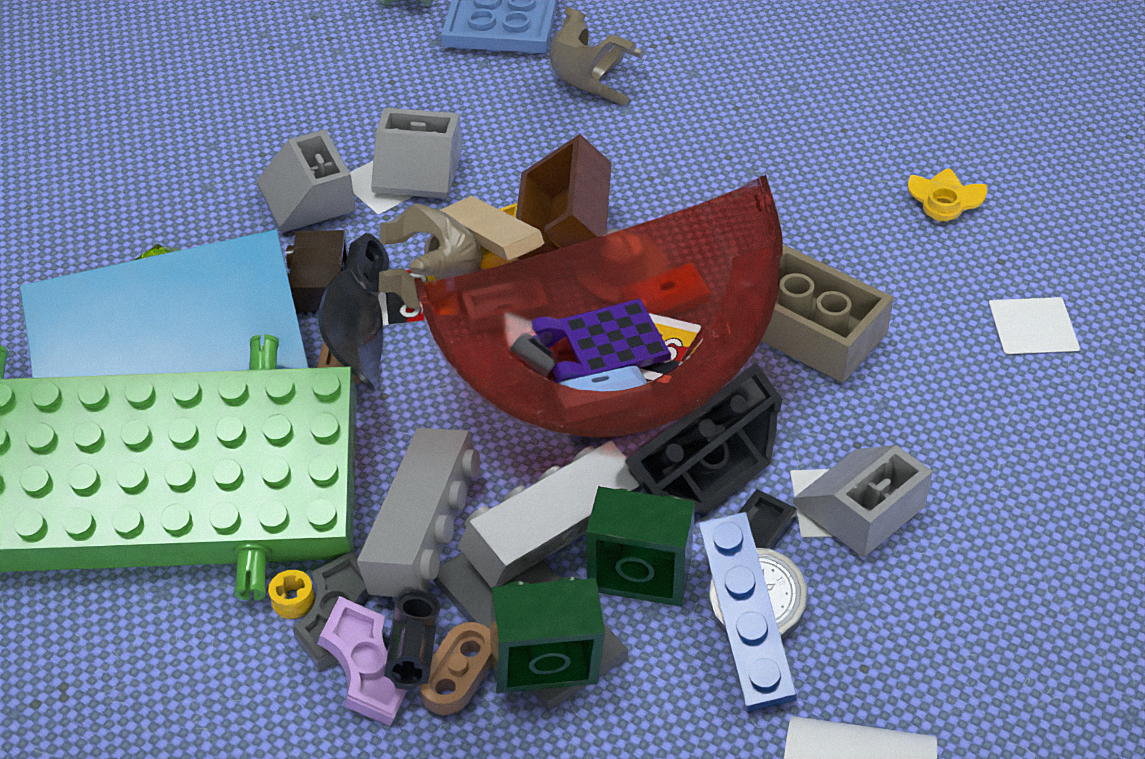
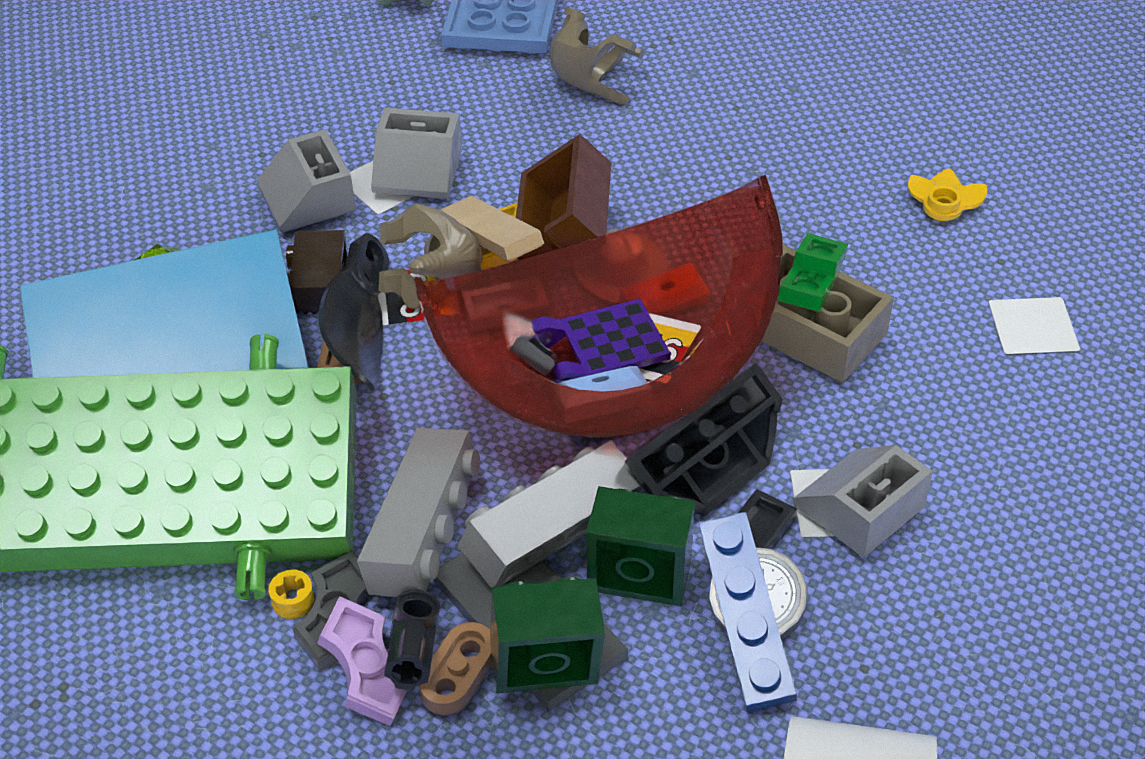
none -> green slope [778,233,848,312]

